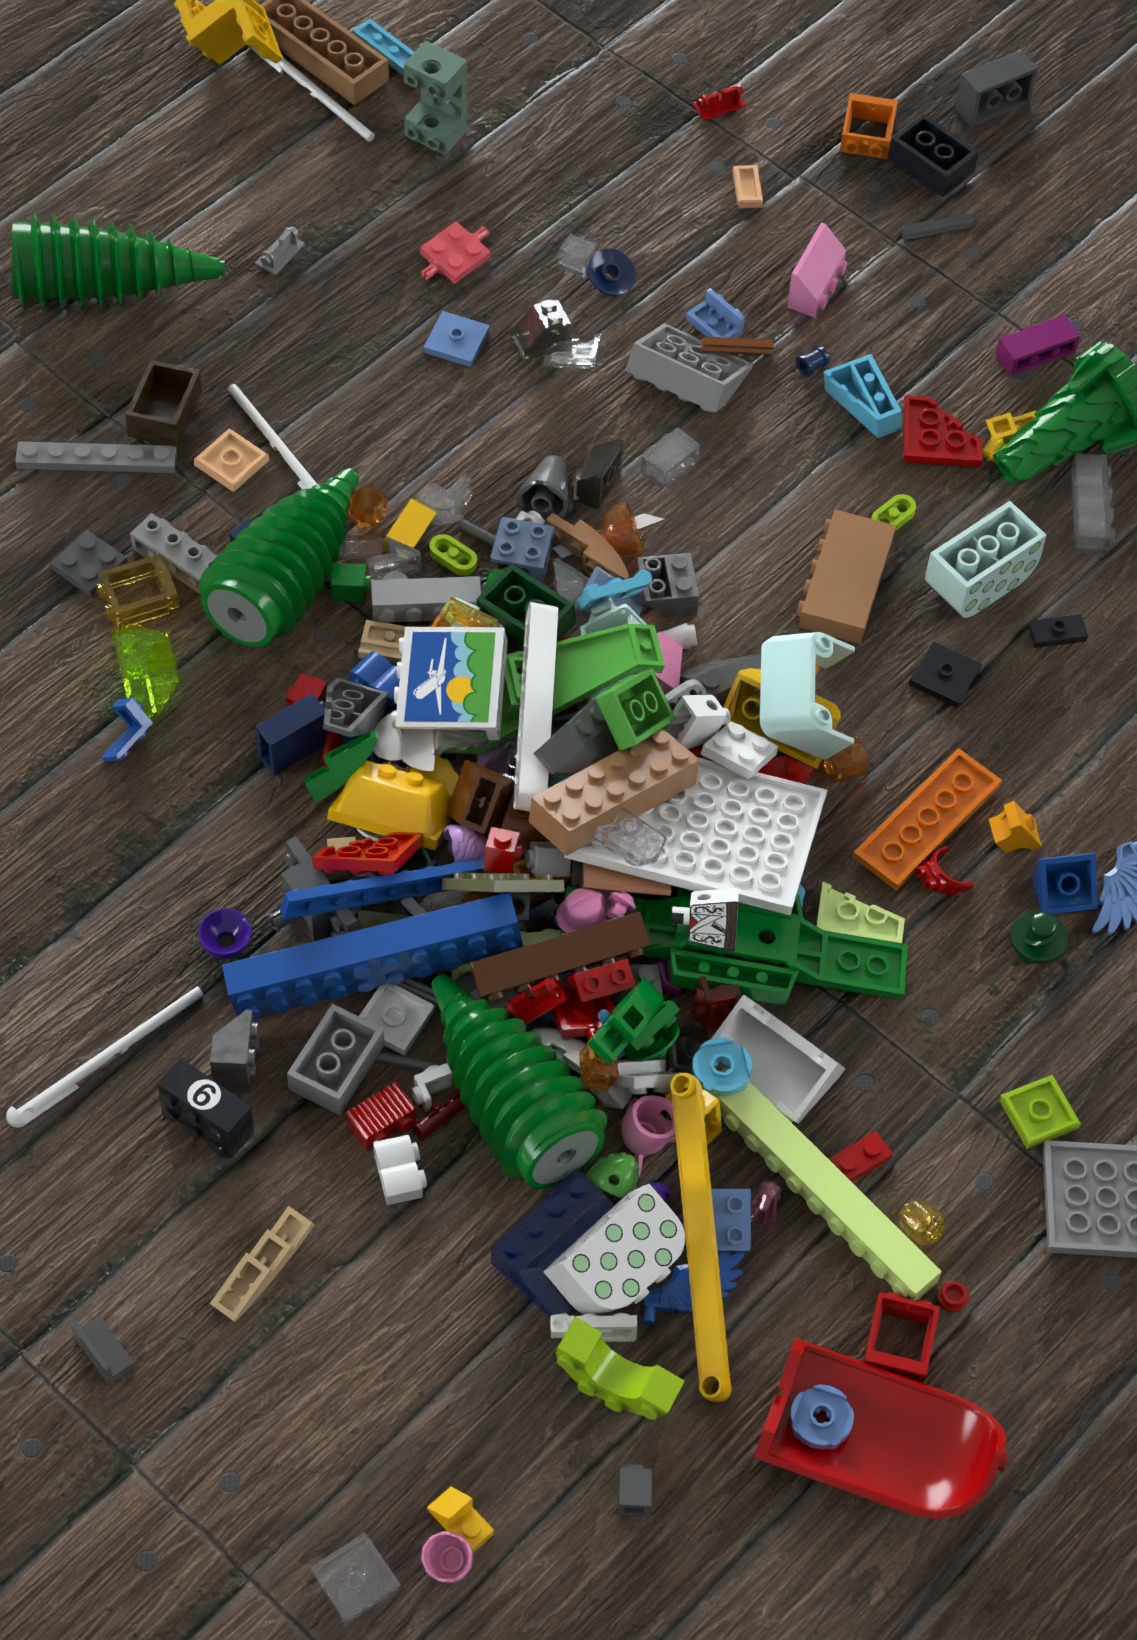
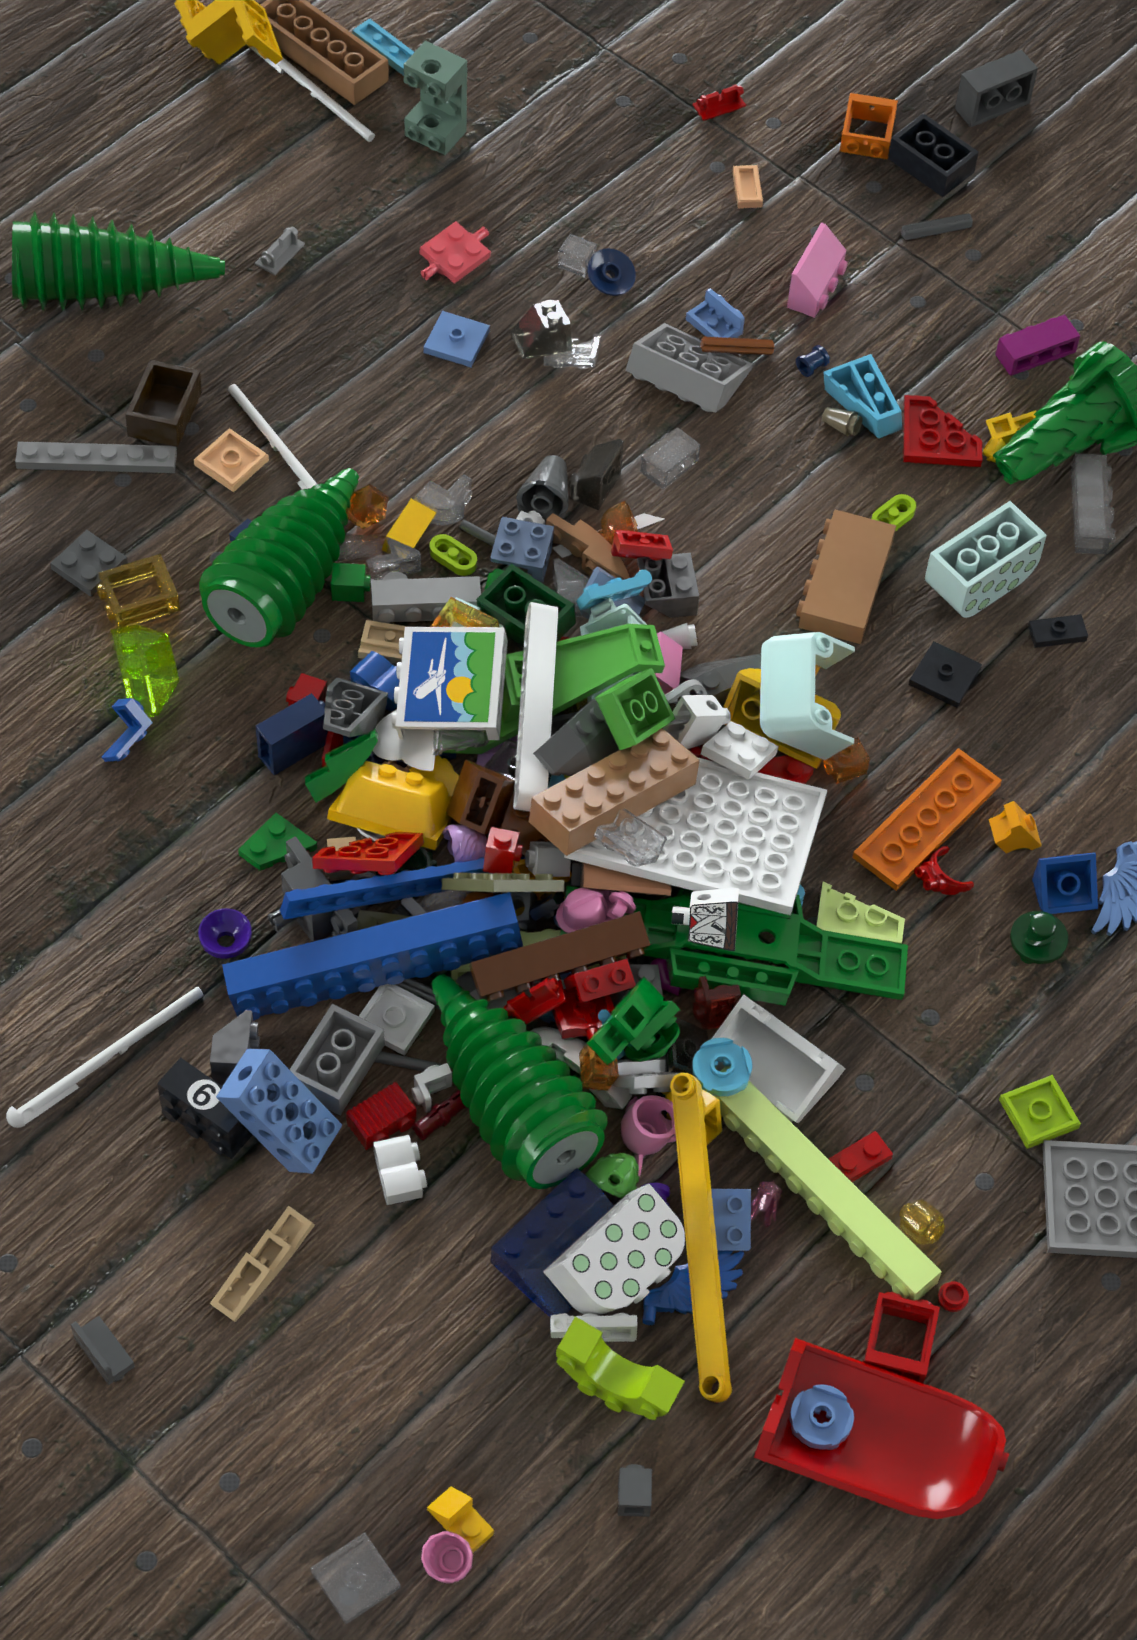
light grey brick [130,513,217,594] -> none
none -> medium blue brick [216,1049,342,1173]
none -> green wing [238,813,318,871]
none -> red bracket [611,530,673,560]
none -> dark tan cone [822,407,863,436]

